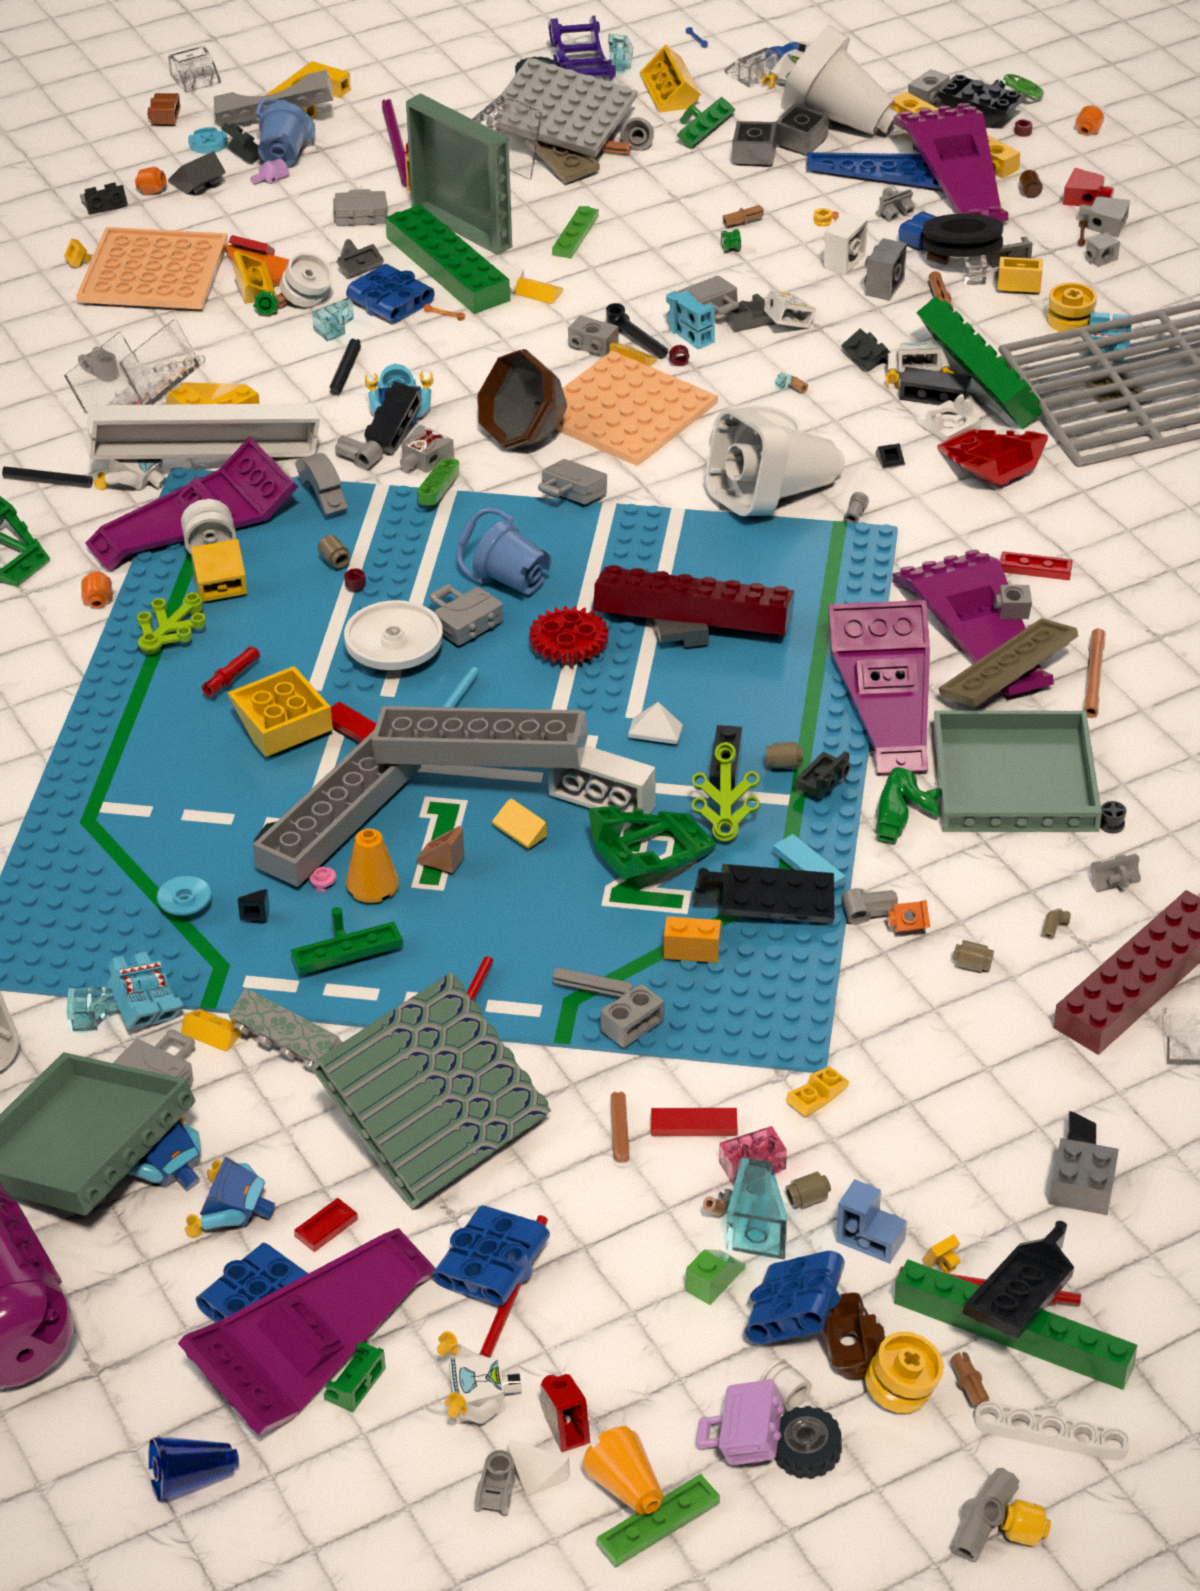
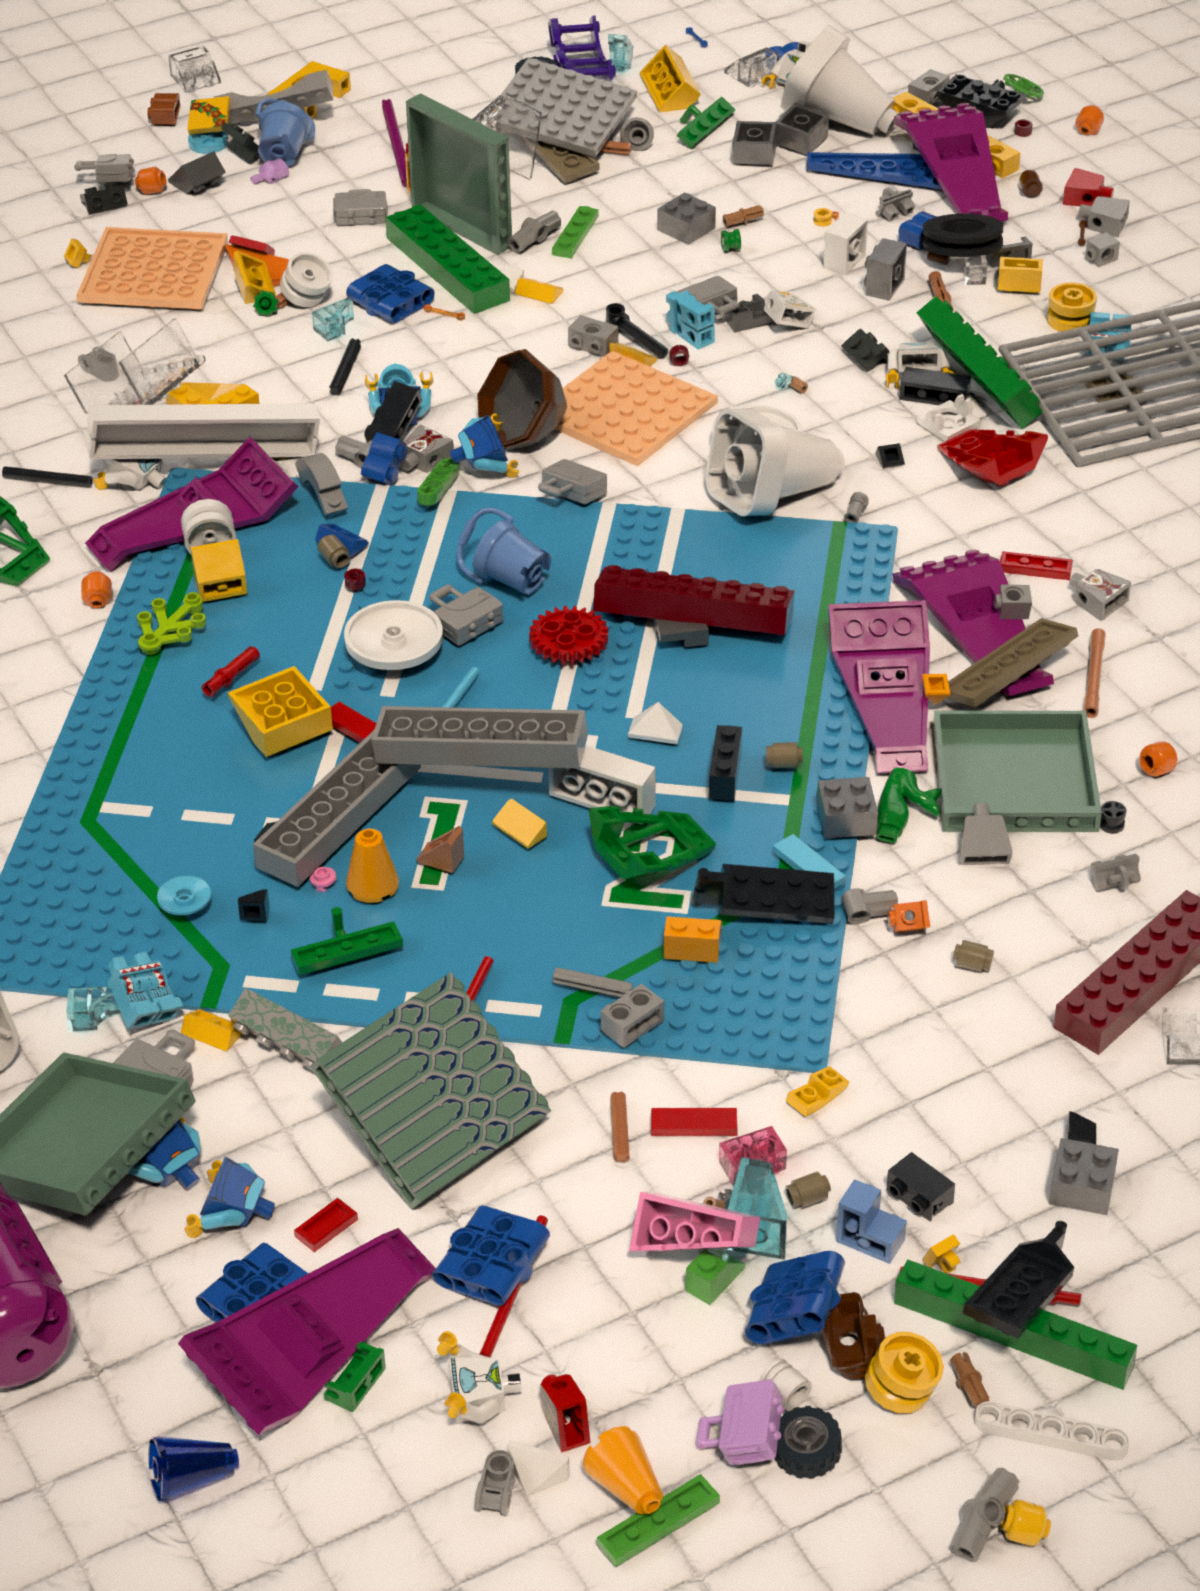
dark grey plate [337,239,384,278] -> none
lime plant [692,743,760,842] -> none
pearl dark grey bracket [794,751,851,799] -> none
dark tan arm [1041,908,1071,939] -> none
none -> light grey piece [74,154,135,183]
none -> yellow tile [187,96,231,135]
none -> blue slope [315,524,369,557]
none -> blue brick [361,432,407,485]
none -> torso [450,414,520,478]
none -> light grey piece [507,210,561,254]
none -> bright pink wedge [629,1192,760,1252]
none -> flat silver brick [657,192,716,245]
none -> flat silver brick [817,777,878,839]
none -> black hinge [886,1152,955,1221]
none -> light orange slope [922,674,951,705]
none -> light grey torso [959,803,1013,865]
none -> light grey torso [1069,569,1131,621]
none -> orange head [1139,741,1178,777]

